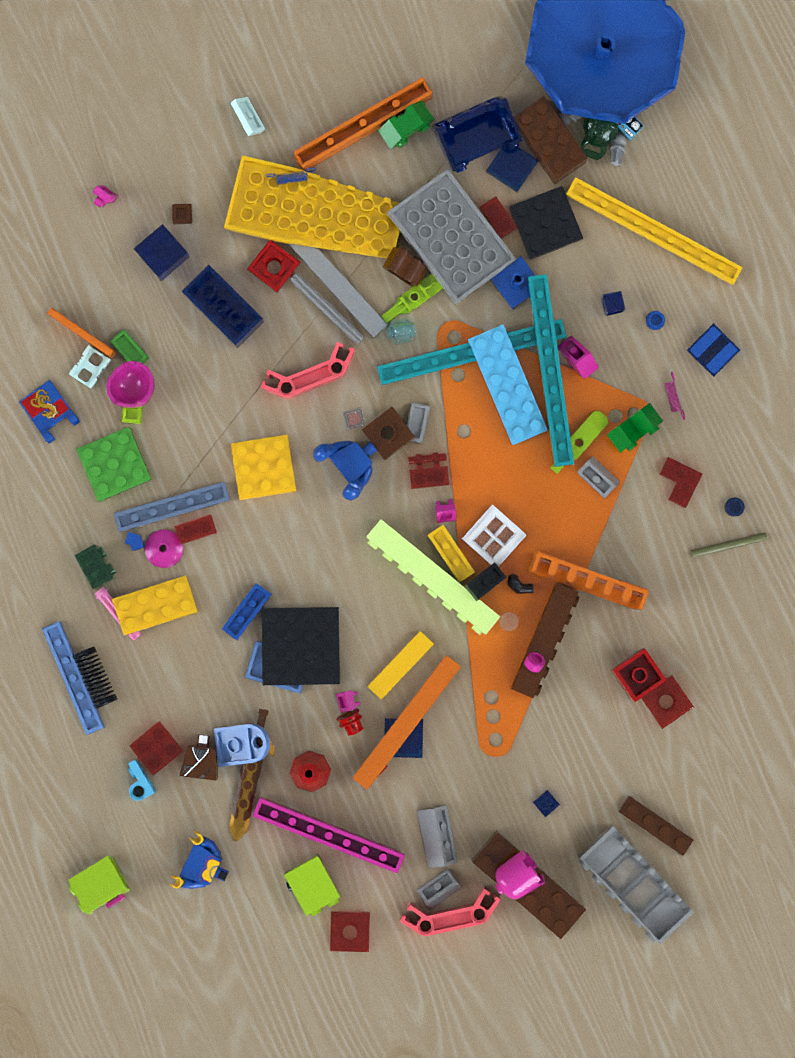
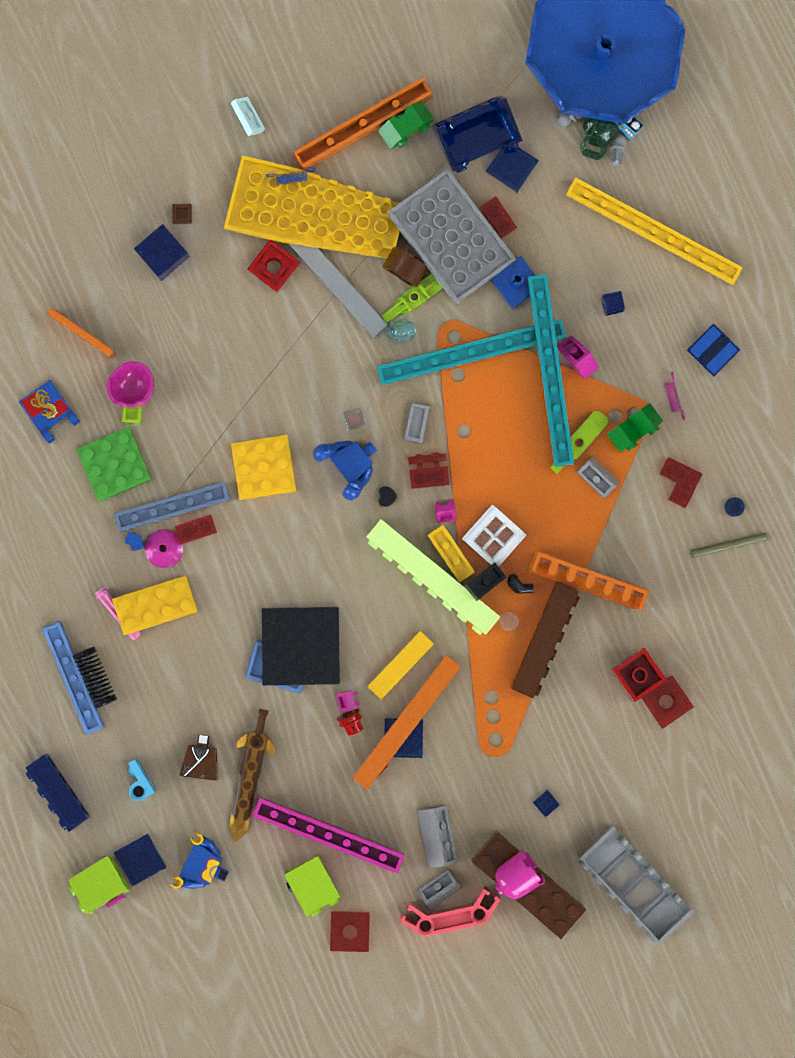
light aqua piece [69,345,111,389] -> none
clear green brick [74,544,116,590] -> none
dark pink tile [93,185,118,207] -> none
bright green tile [110,329,149,364] -> none
clear red plate [129,721,184,776] -> none
clear blue brick [182,265,264,348] -> none
medium blue tile [214,723,270,767] -> none
blue plate [222,583,272,641] -> none
coral piece [261,342,355,399] -> none
red cone [289,750,331,792] -> none
light grey axle [291,273,363,344] -> none
reddish brown piece [362,407,415,460] -> none
medium azure plate [468,325,548,445] -> none
black plate [509,186,583,260] -> none
reddish brown brick [512,96,588,184] -> none
dark pink tile [524,652,545,673] -> none
reddish brown plate [618,796,694,856] -> none
blue plate [646,311,665,330] -> none
none -> clear blue brick [26,754,91,832]
none -> clear blue tile [114,834,166,887]
none -> black piece [379,486,397,507]

